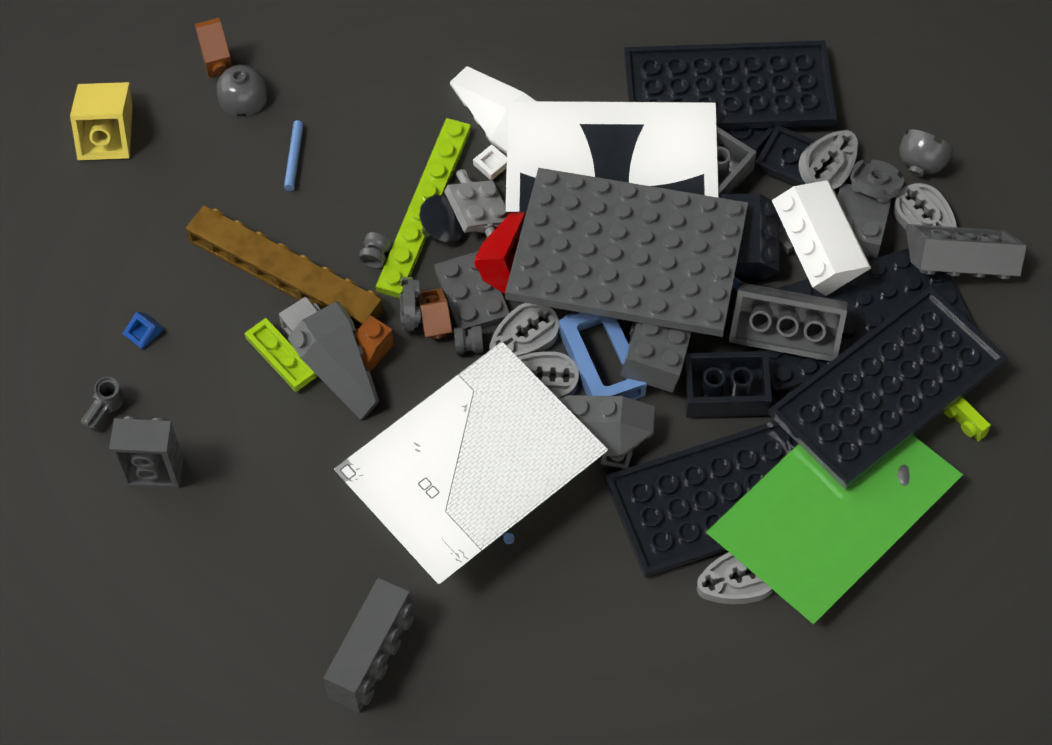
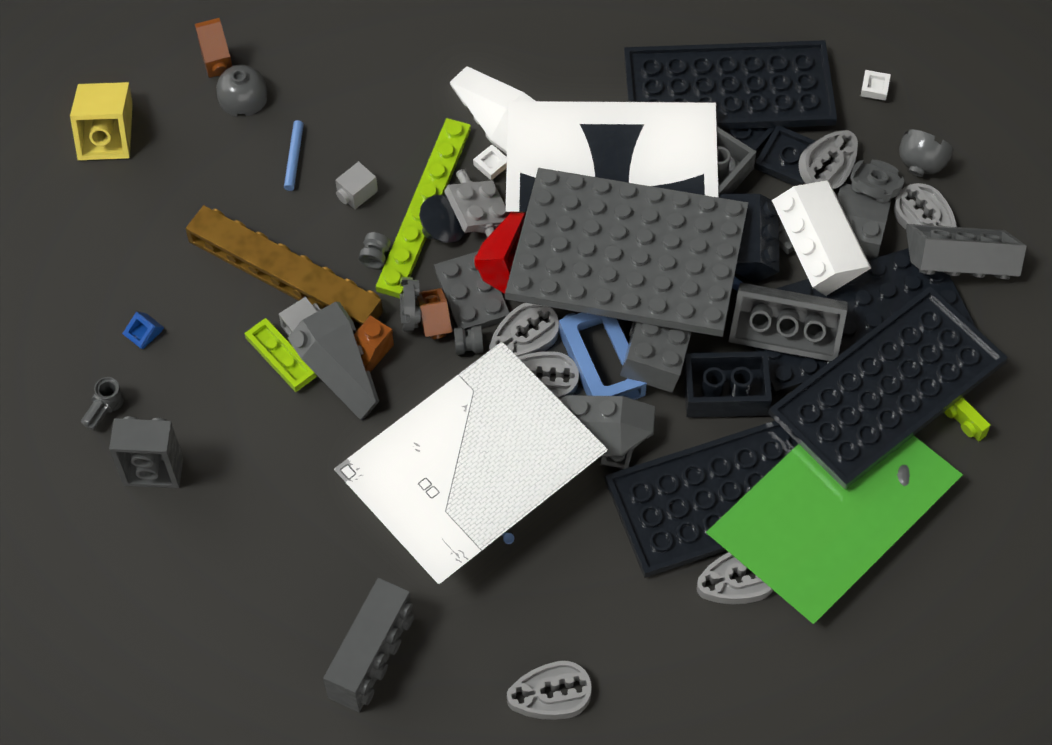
none -> light grey brick [335,161,378,209]
none -> light grey piece [507,661,591,720]
none -> white plate [860,70,891,101]

